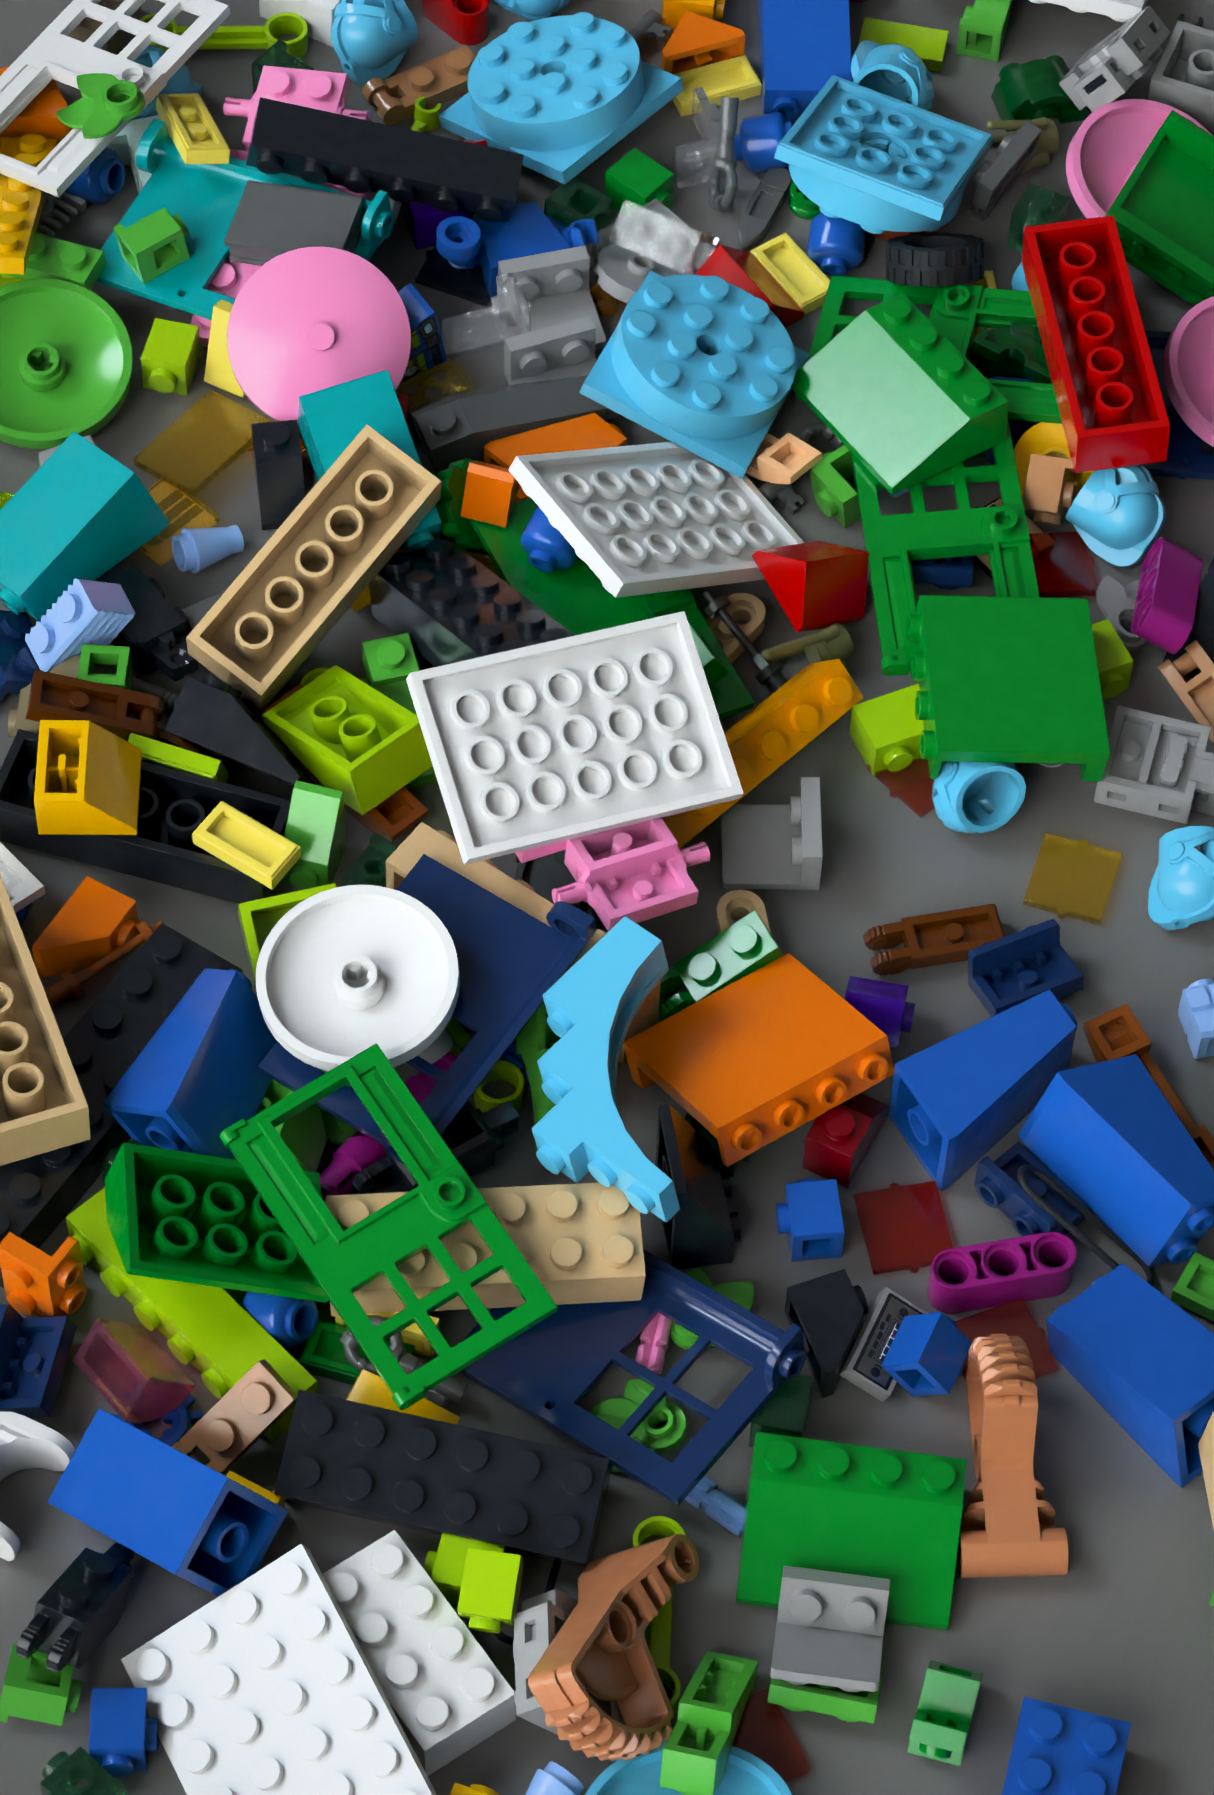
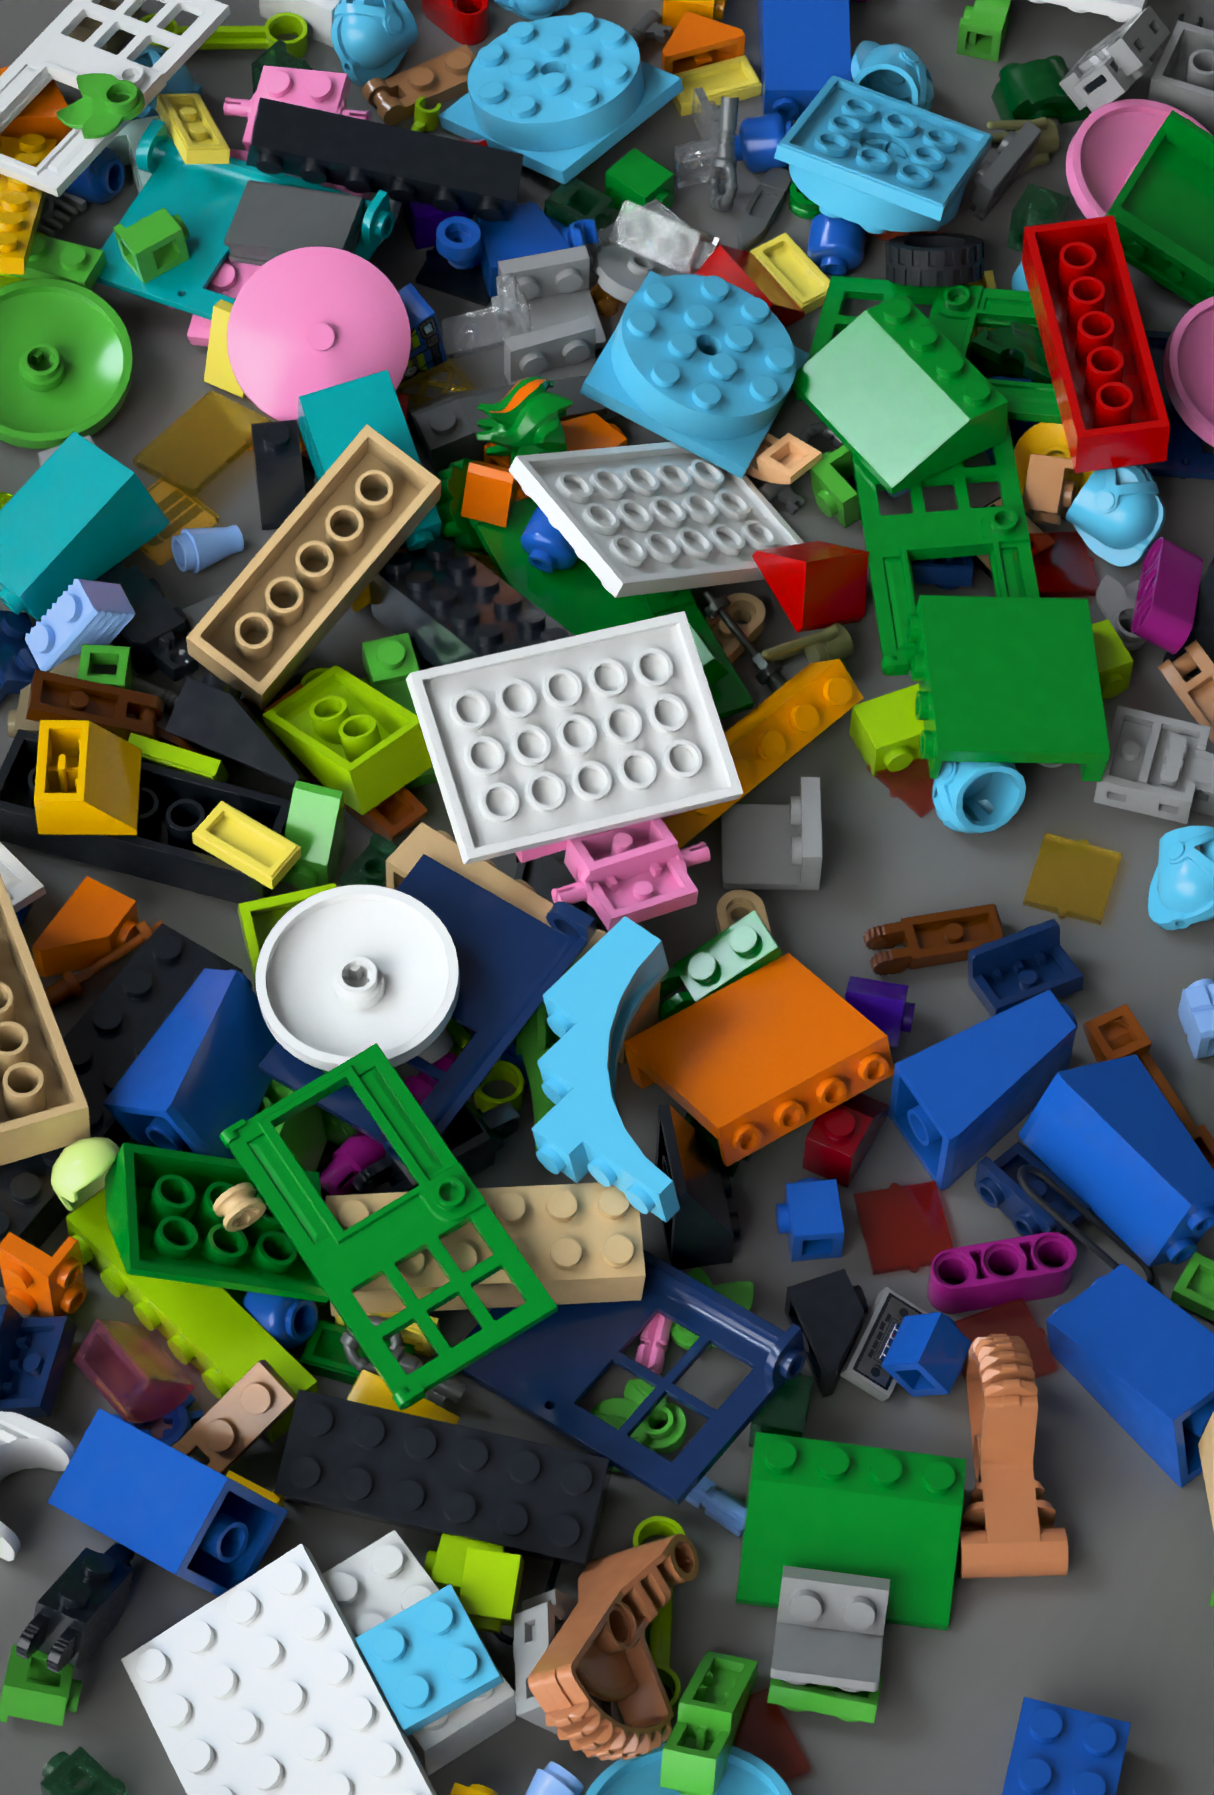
blue brick [88,1688,159,1777] -> none
lime brick [141,318,201,396] -> none
lime tile [858,17,949,72] -> none
brick [907,1660,983,1766] -> none
none -> yellowish green hair [51,1137,120,1211]
none -> tan bush [213,1182,266,1232]
none -> medium azure plate [355,1584,504,1736]
none -> green hair [476,376,573,466]

